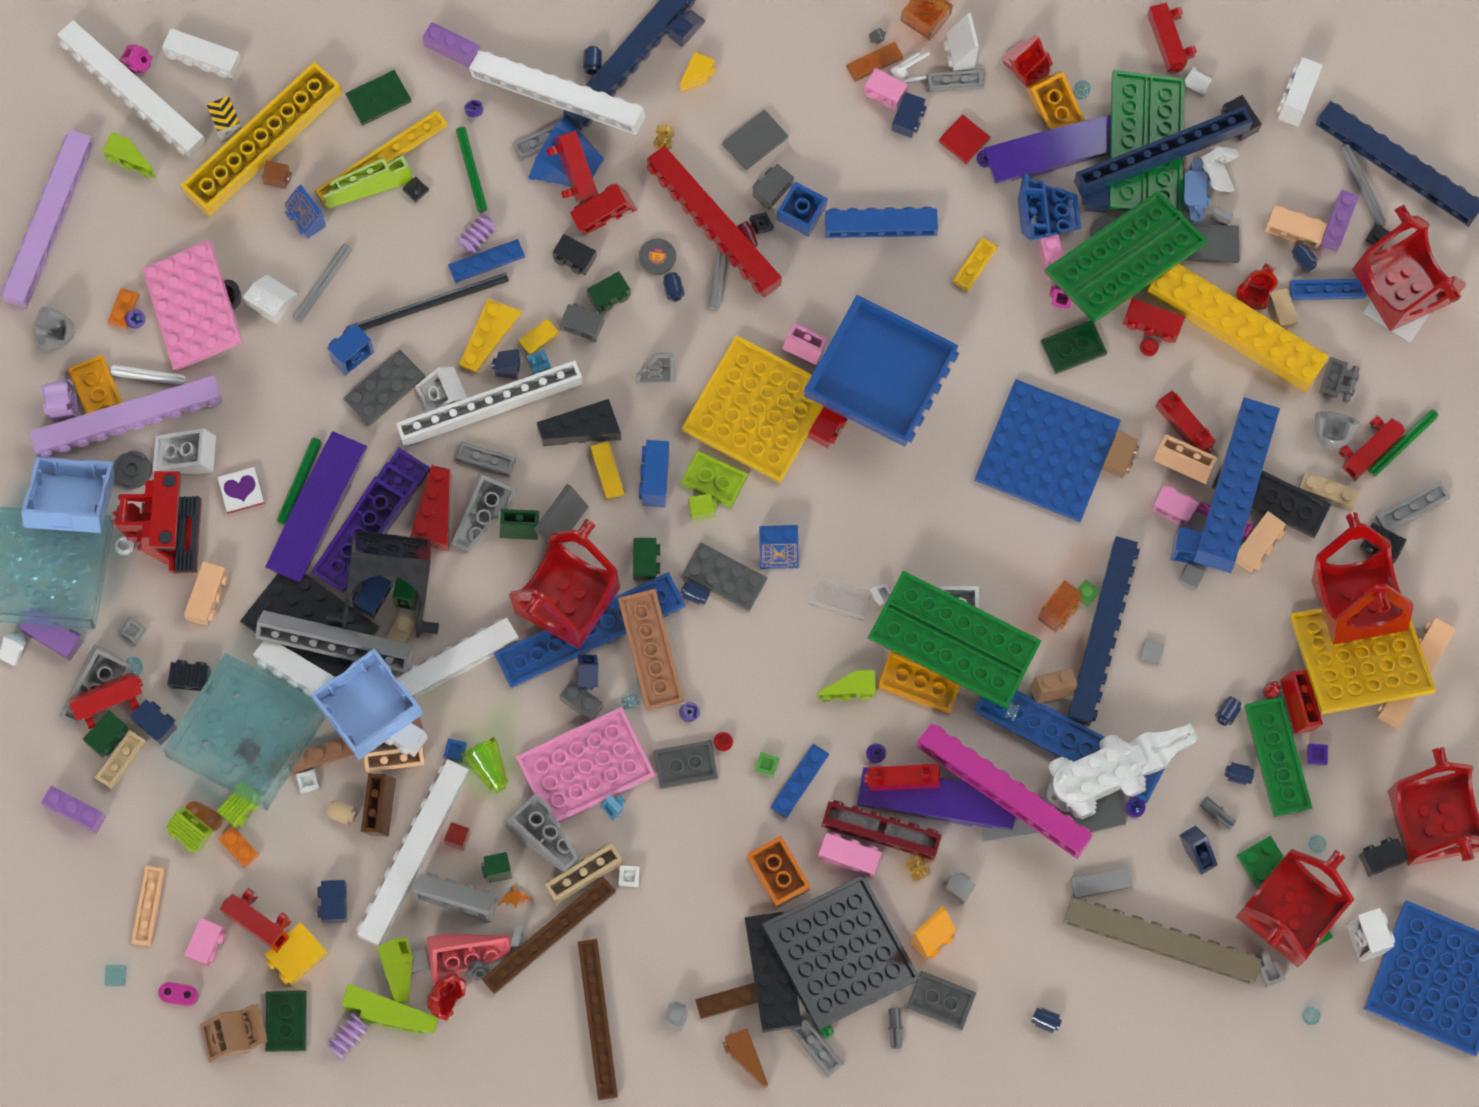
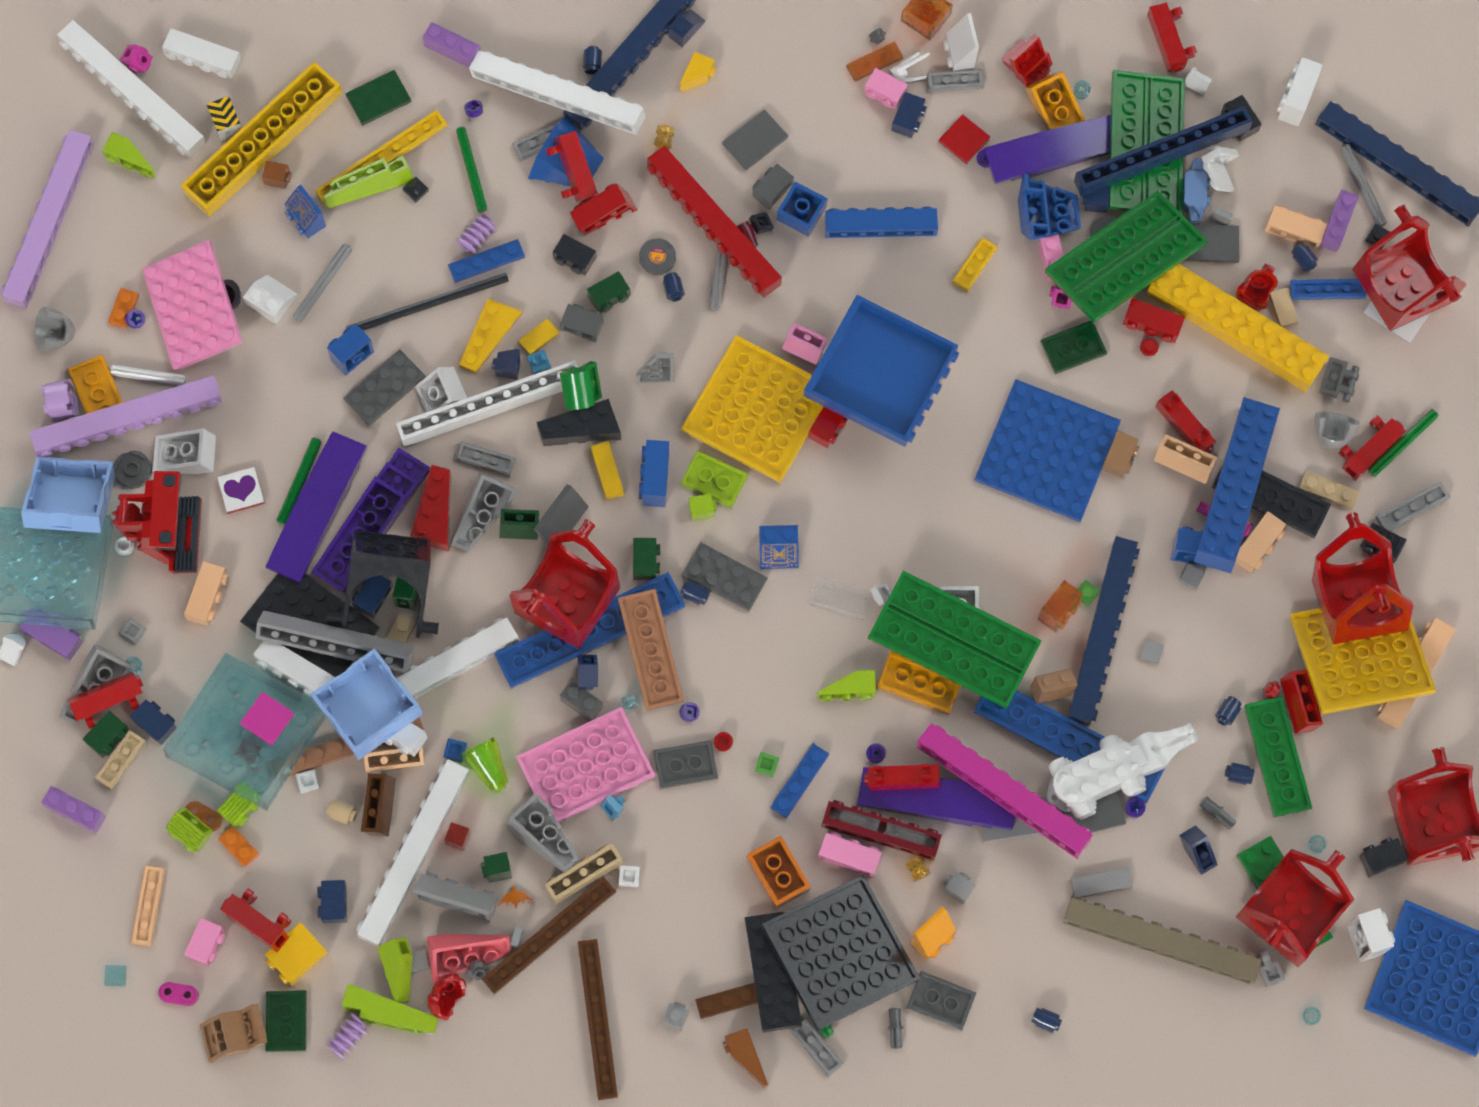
black brick [167,660,211,692] -> none
clear light blue bush [1005,702,1020,721] -> none
bright pink brick [1152,486,1198,527] -> none
dark purple plate [1307,744,1328,765] -> none
none -> dark pink tile [239,692,295,746]
none -> green brick [560,361,602,410]

